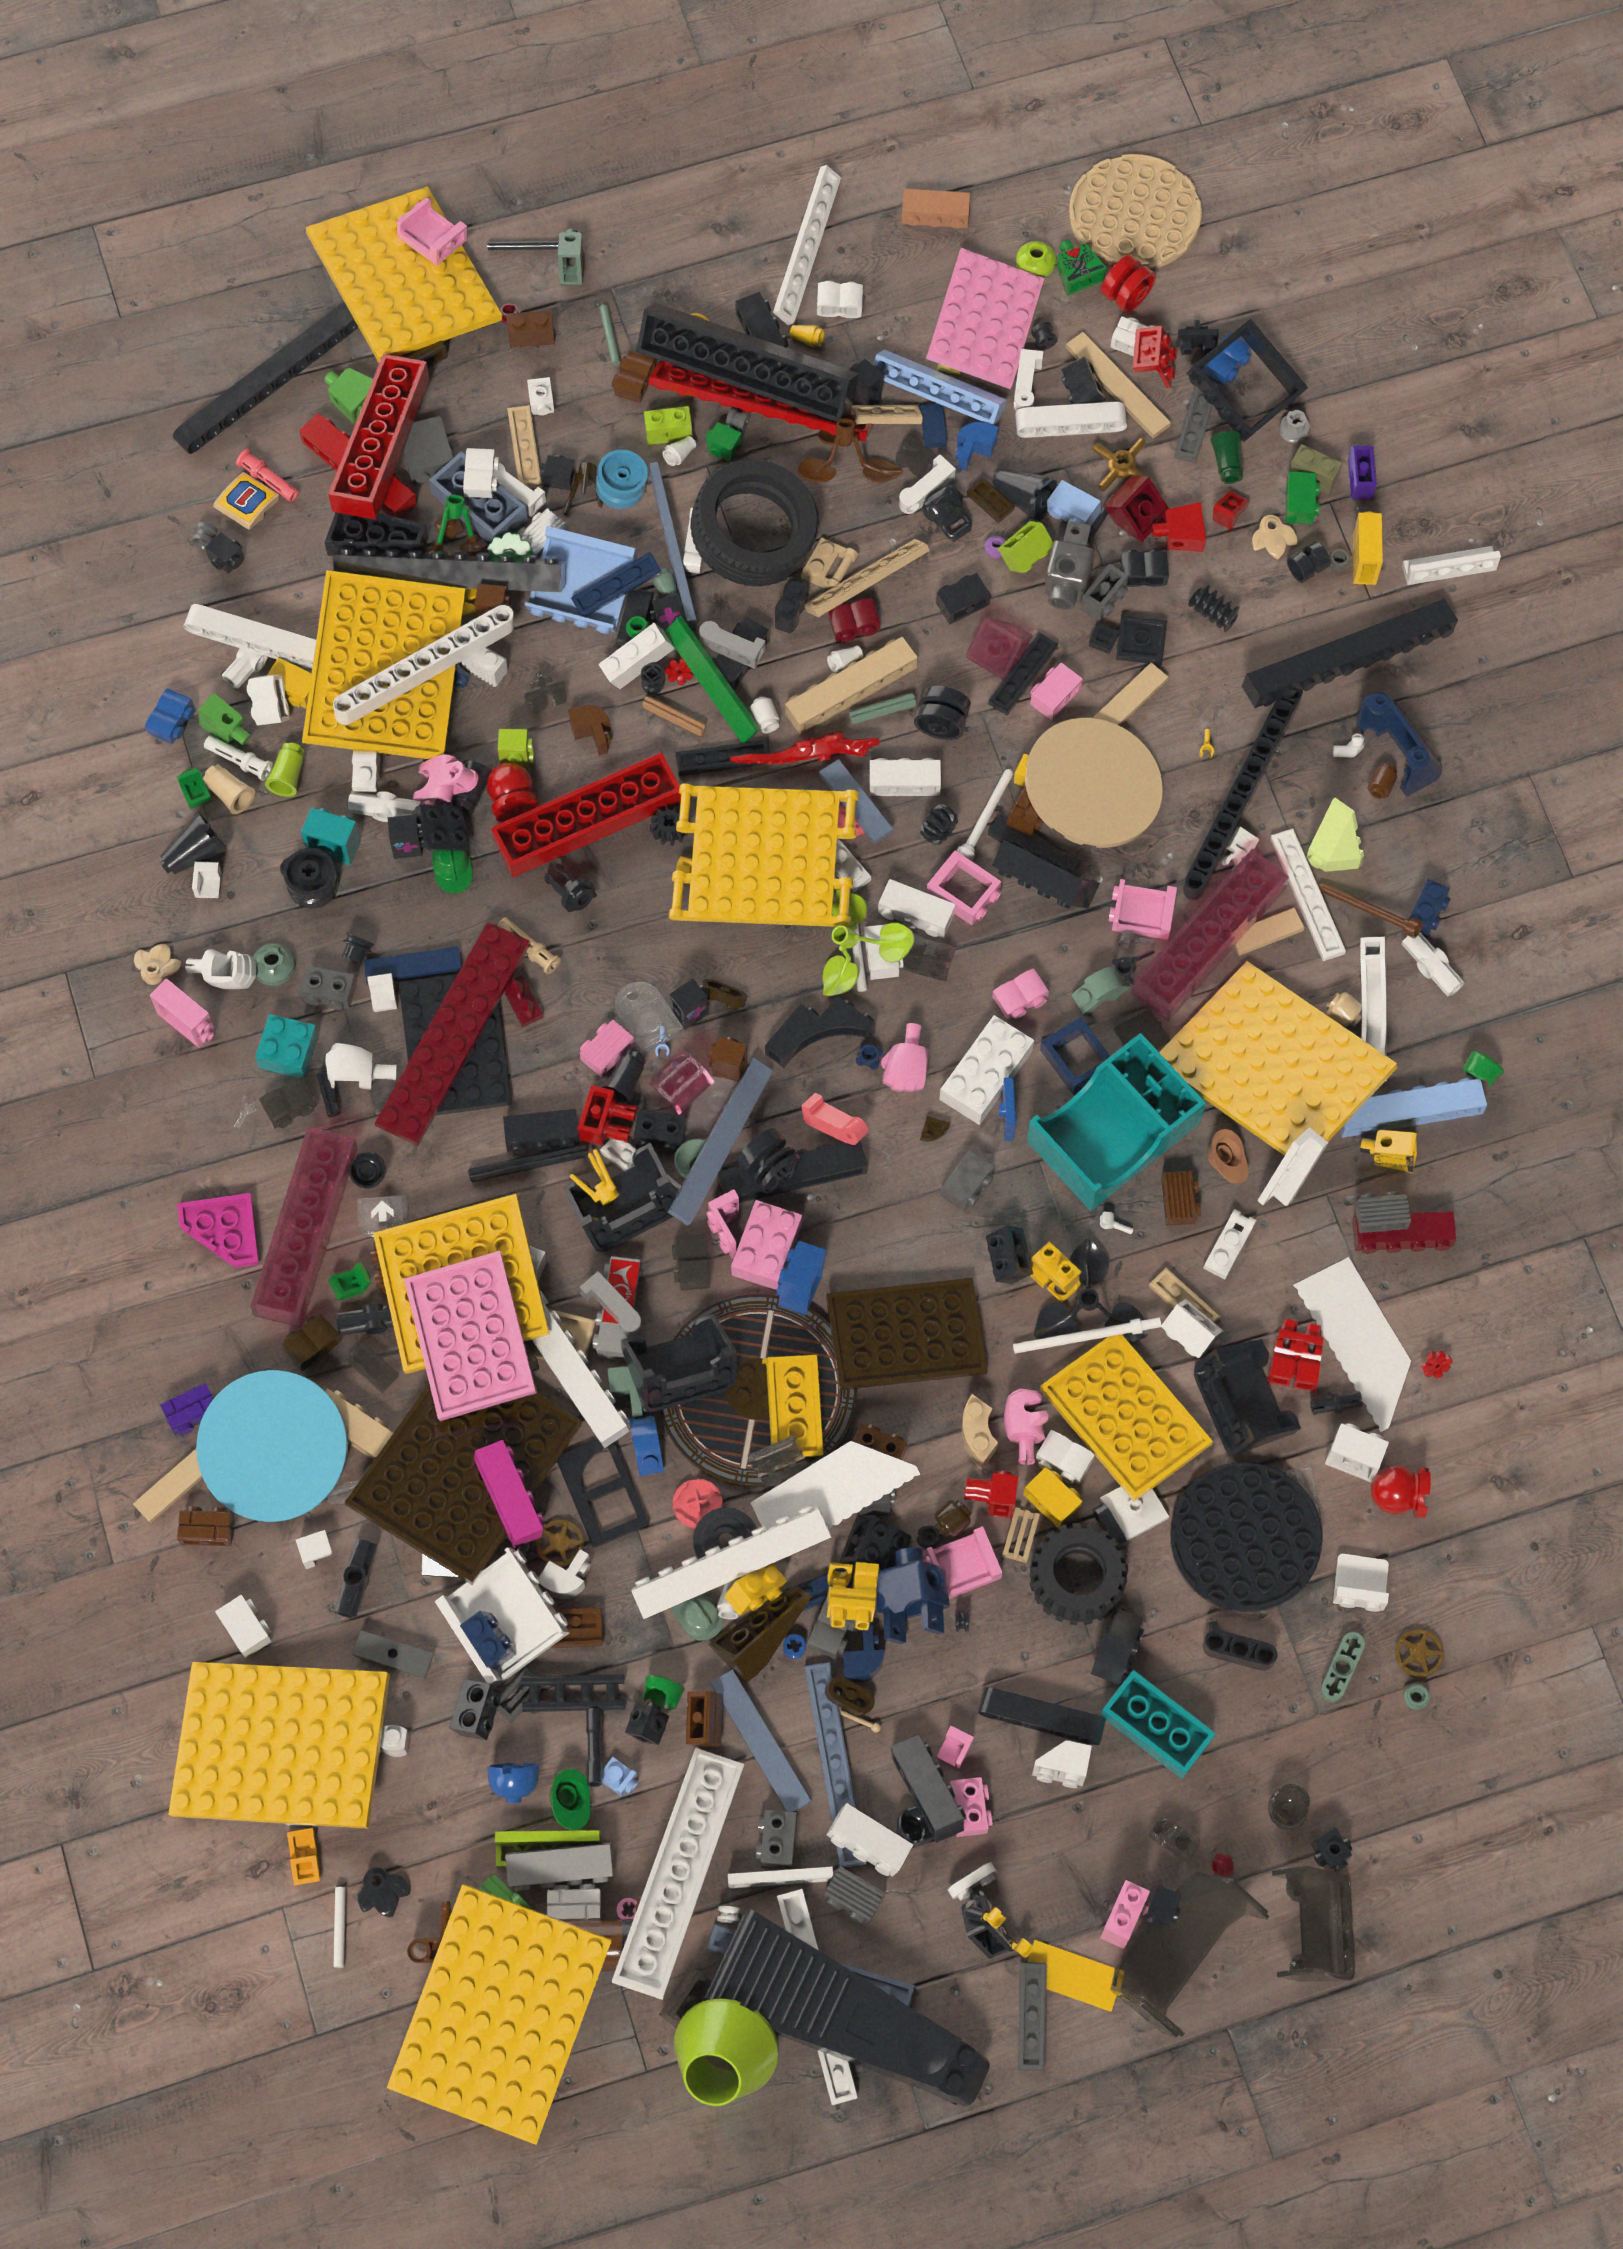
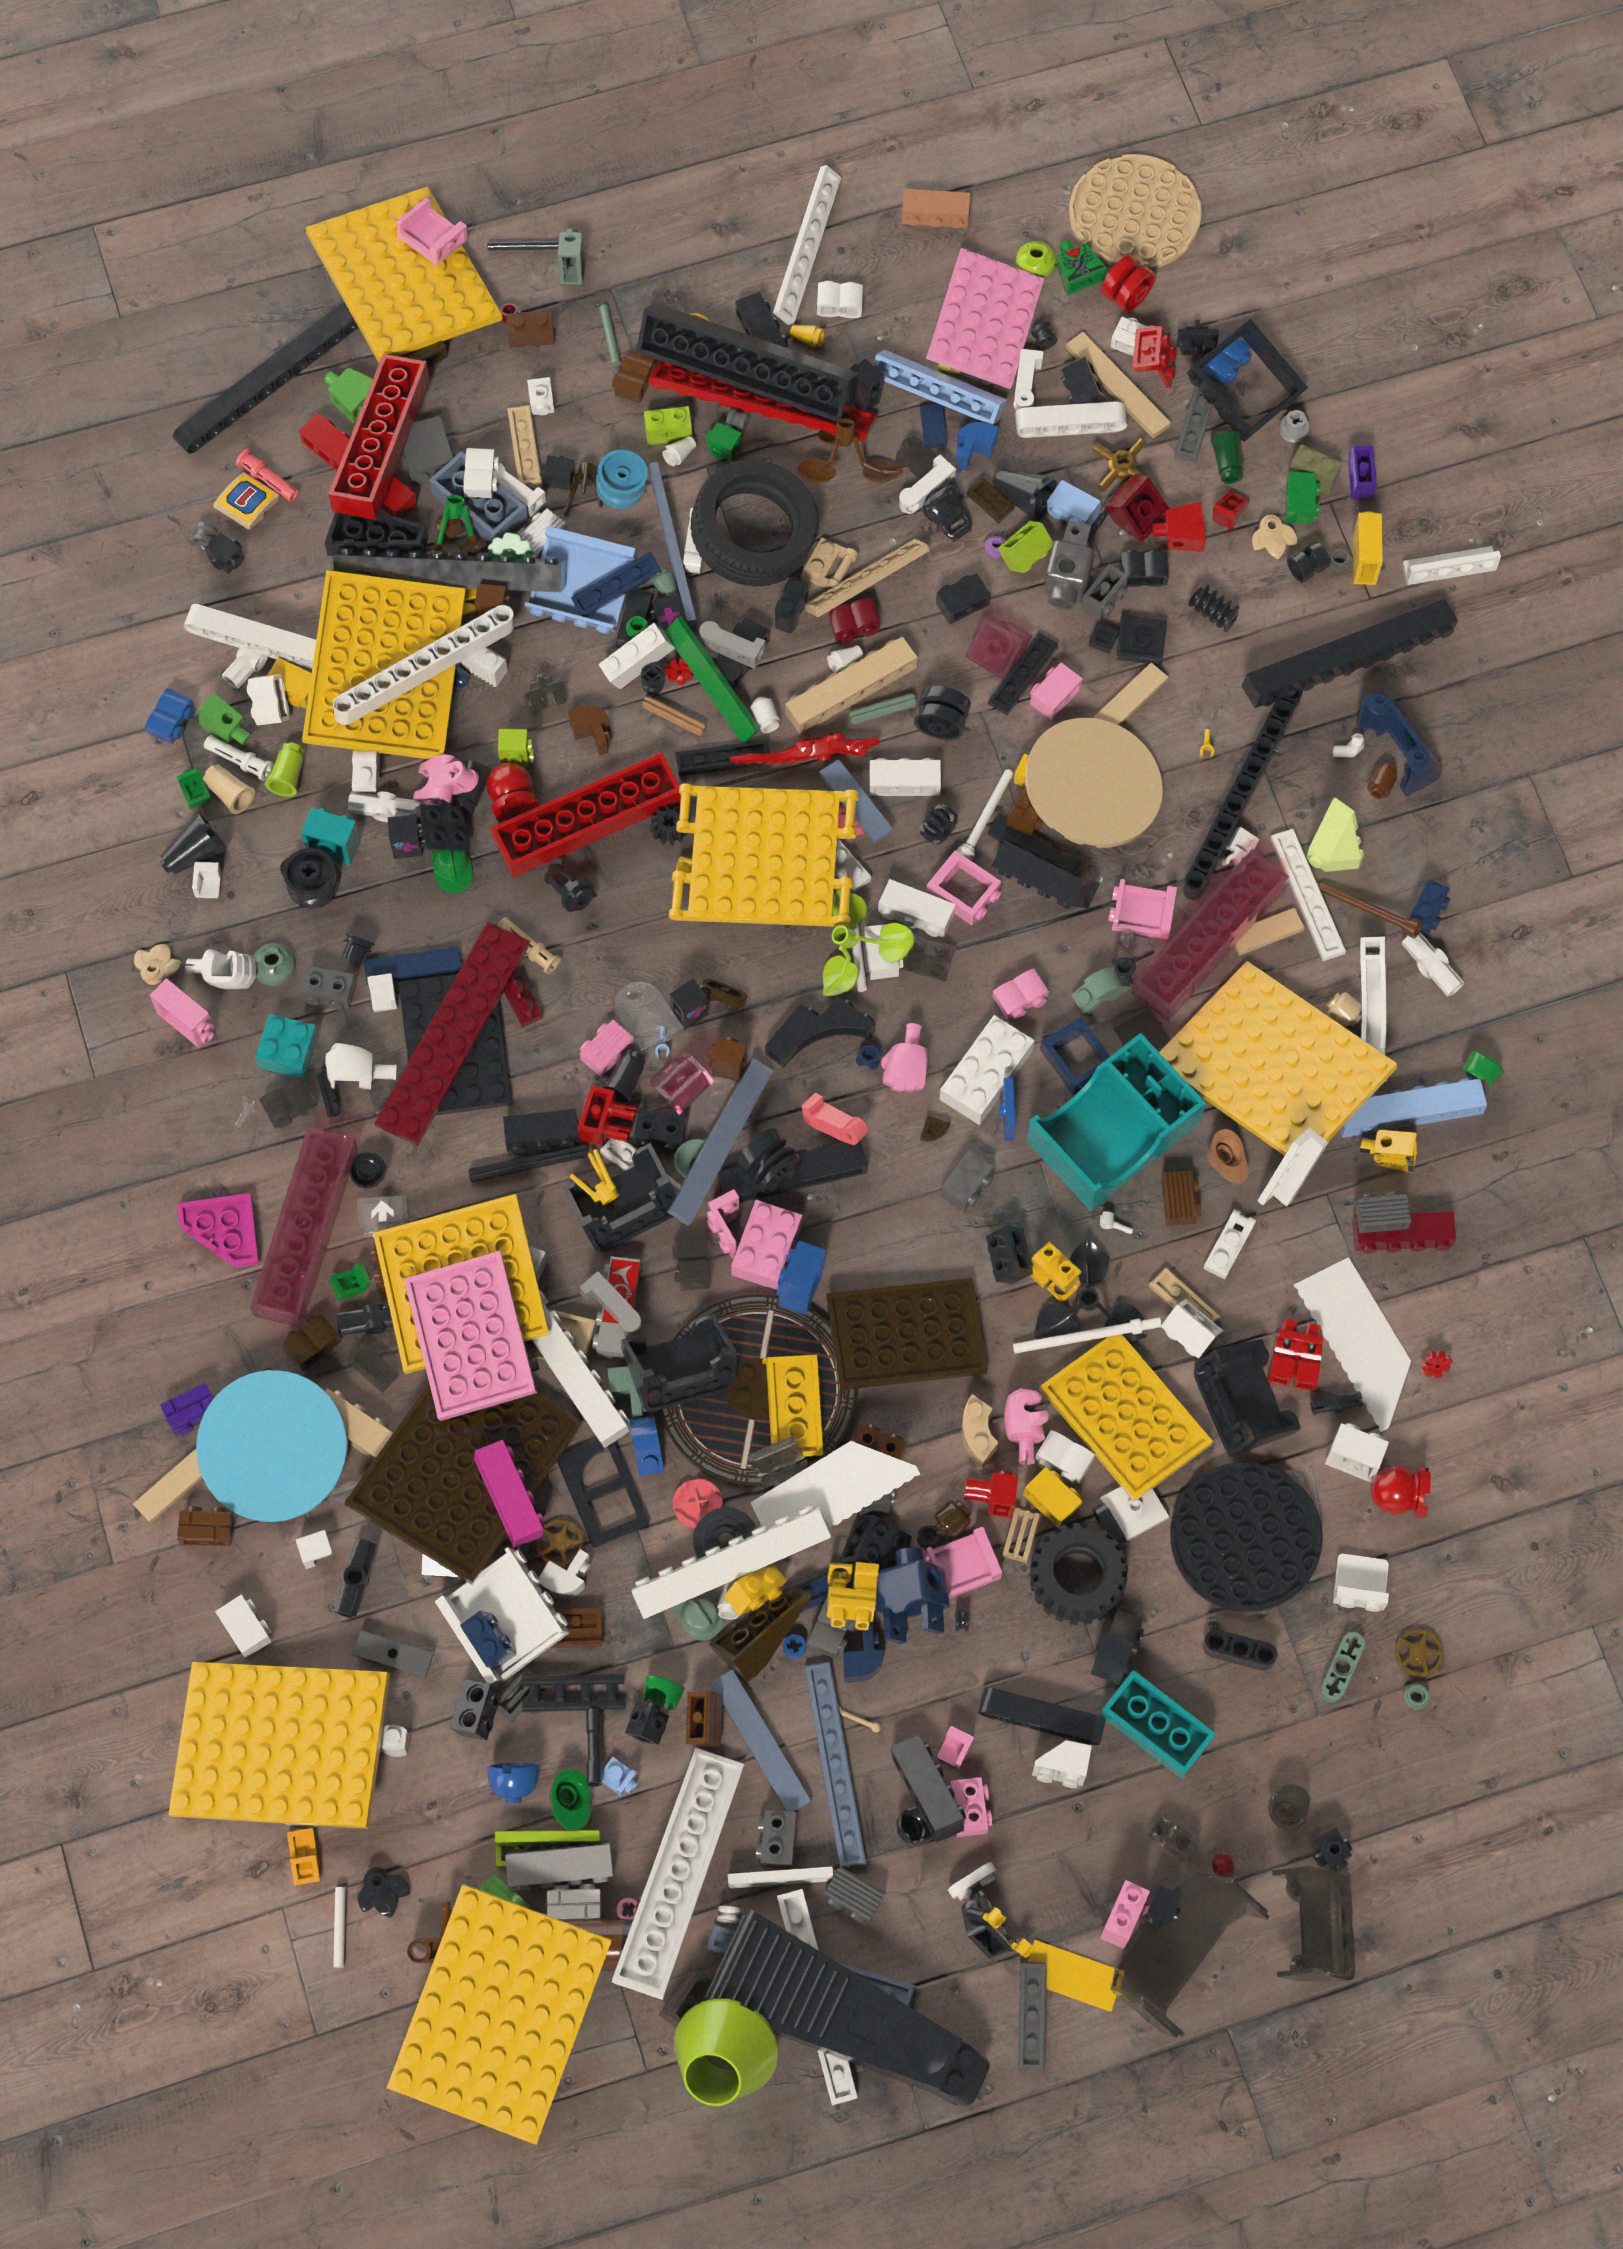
dark brown plate [825,1677,875,1716] -> none
white brick [826,1803,913,1876] -> none
tan tile [851,405,923,424] -> none

